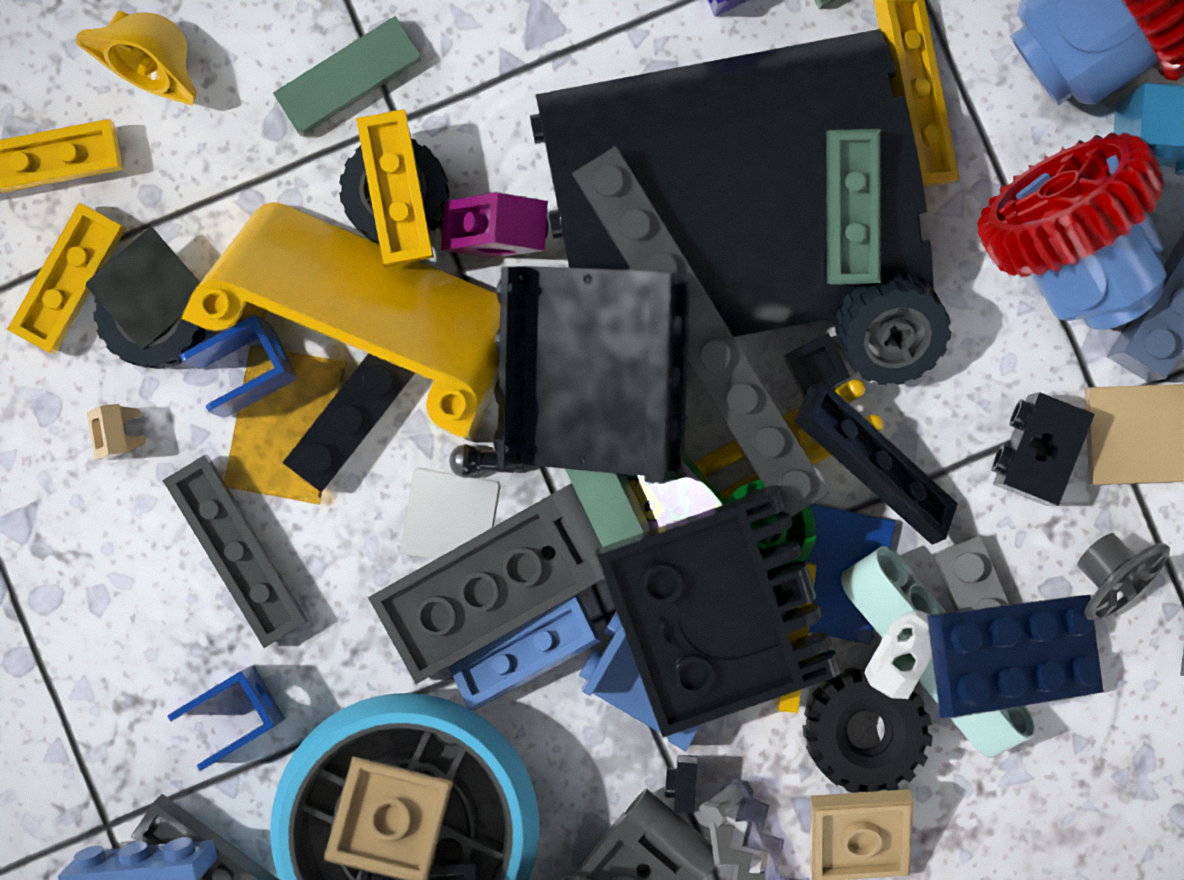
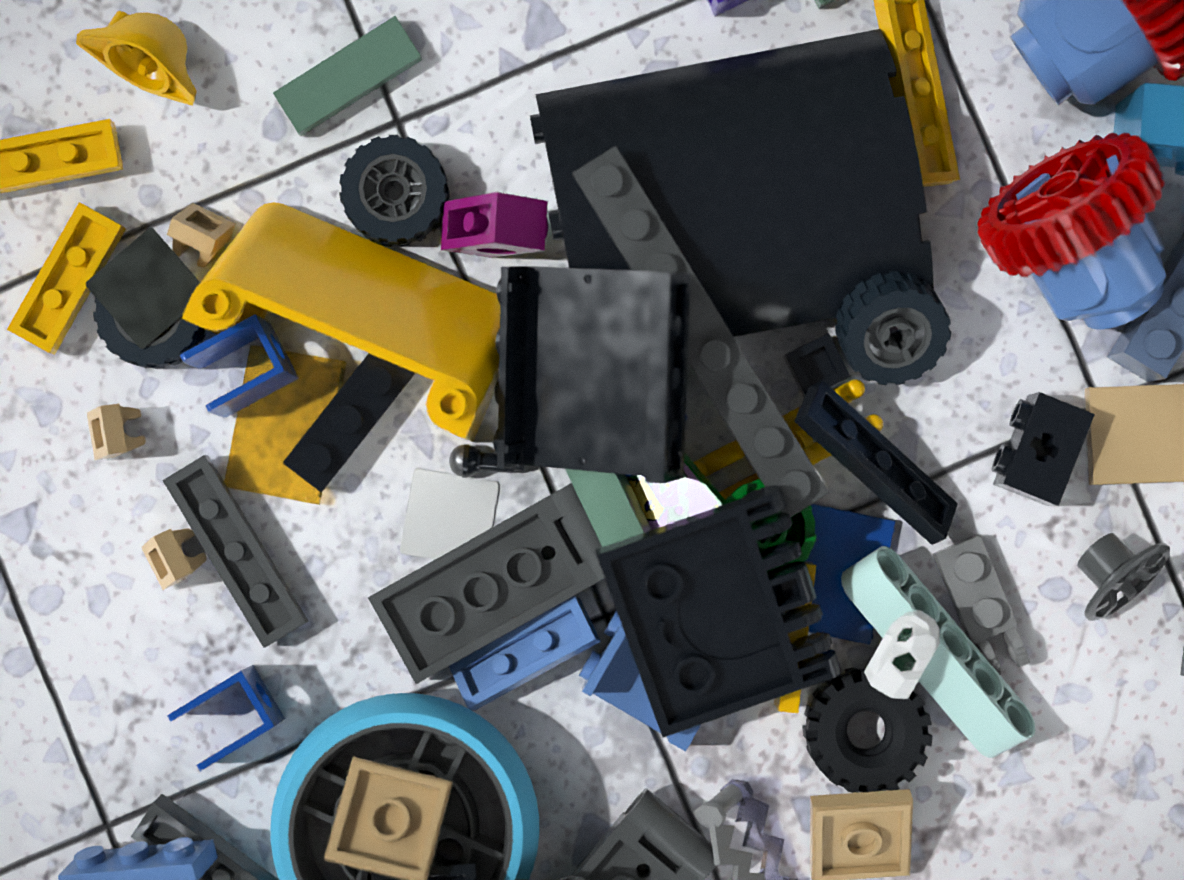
yellow plate [356,109,434,267] -> none
black plate [665,755,697,813] -> none
sand green tile [826,129,881,284] -> none
dark blue plate [927,594,1104,718] -> none
none -> tan tile [141,528,207,590]
none -> tan tile [167,202,235,268]

